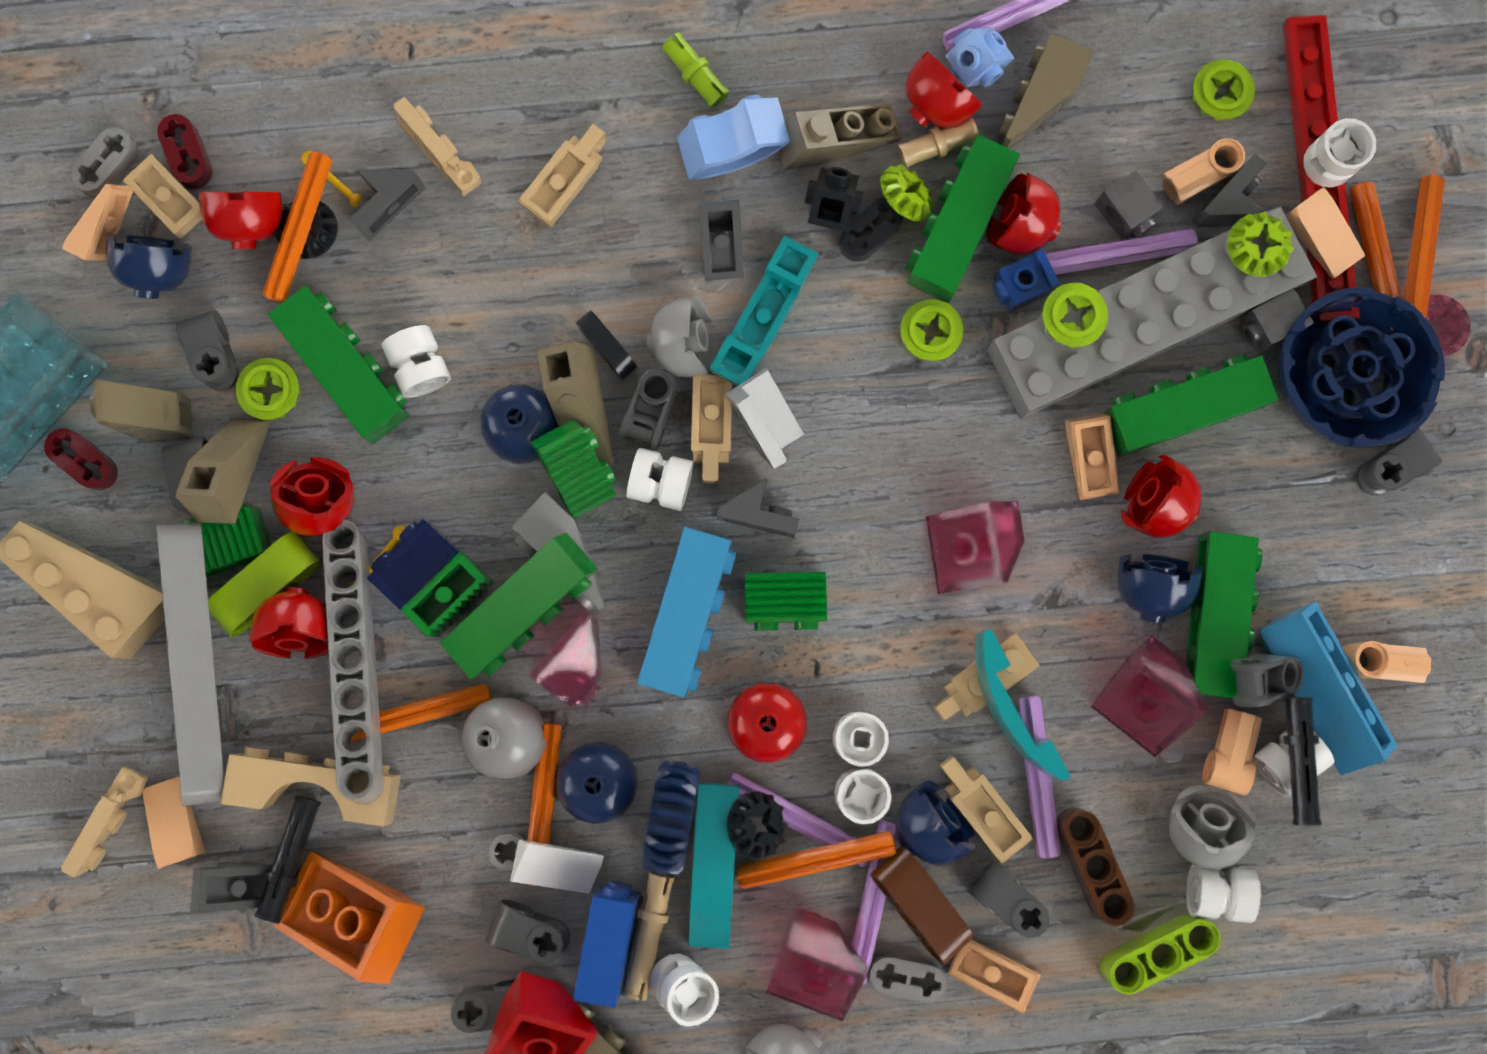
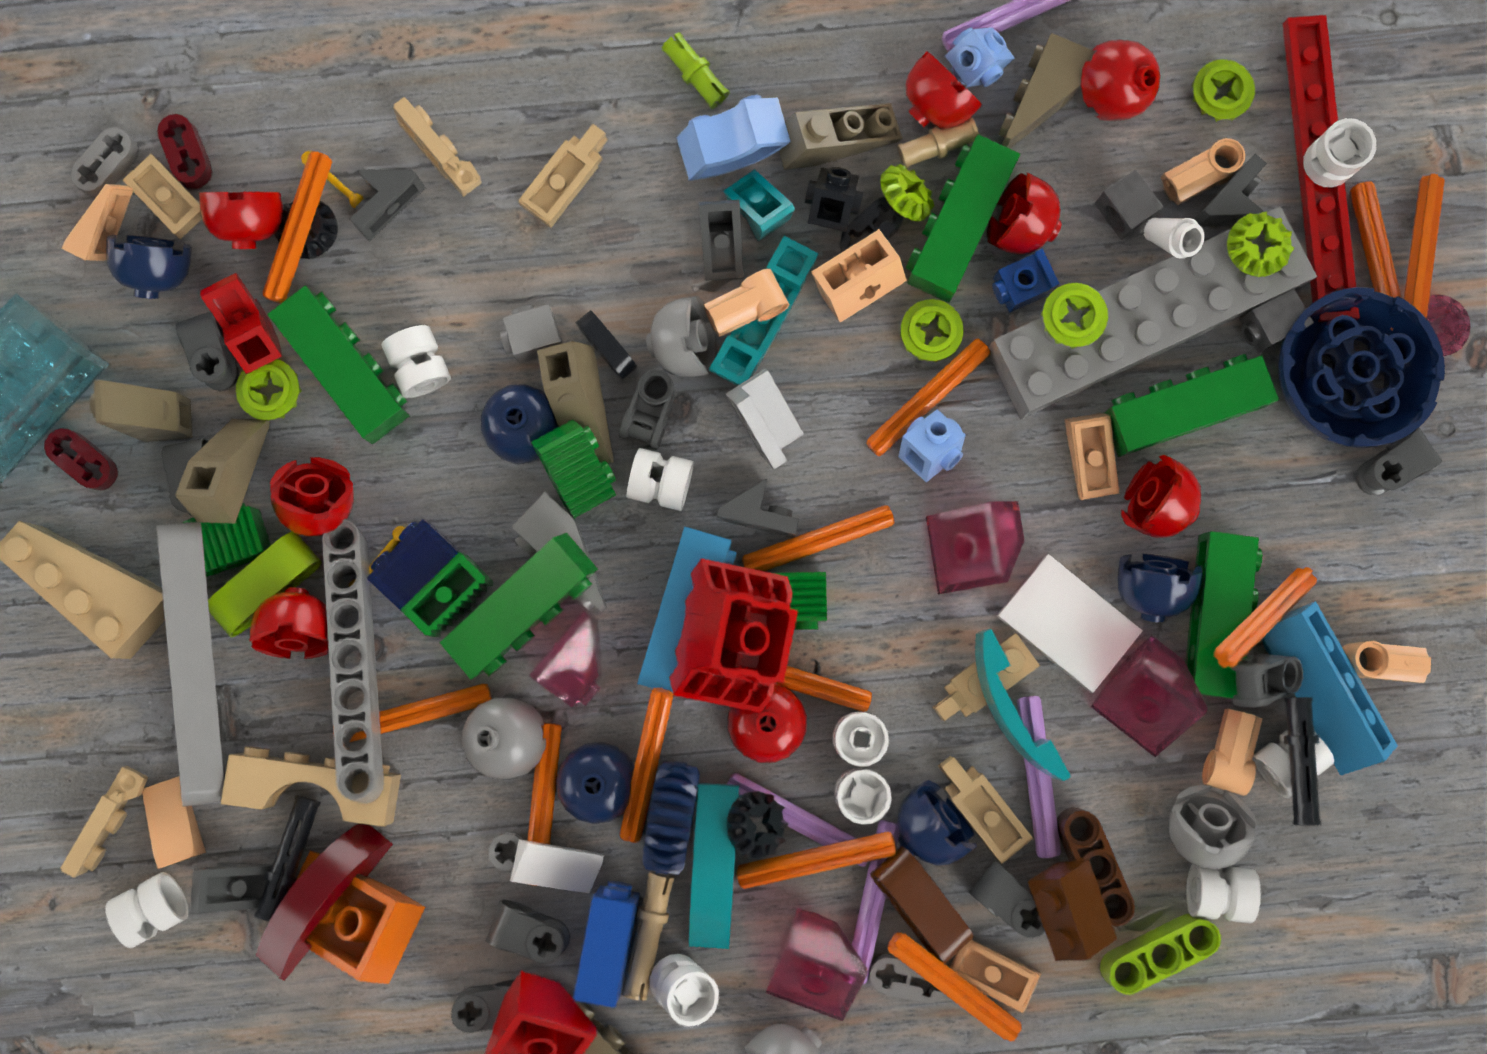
tan hinge [691,373,733,485] -> none
lavender axle [1046,228,1198,275] -> none
light nougat slope [1286,187,1365,280] -> none
none -> white wheel [106,872,189,948]
none -> red brick [200,273,282,374]
none -> dark red slope [256,823,393,981]
none -> light grey brick [500,304,562,364]
none -> orange axle [619,687,674,843]
none -> red slope [669,558,798,713]
none -> light nougat piece [704,269,790,337]
none -> teal slope [723,169,795,241]
none -> orange axle [742,505,895,571]
none -> orange axle [775,666,872,712]
none -> light nougat brick [811,229,907,323]
none -> orange axle [866,338,991,456]
none -> orange axle [887,932,1022,1042]
none -> light blue brick [898,409,966,482]
none -> white tile [996,554,1143,693]
none -> reddish brown brick [1027,859,1117,961]
none -> red cylinder [1081,39,1161,121]
none -> white cone [1144,218,1204,259]
none -> orange axle [1214,567,1317,668]

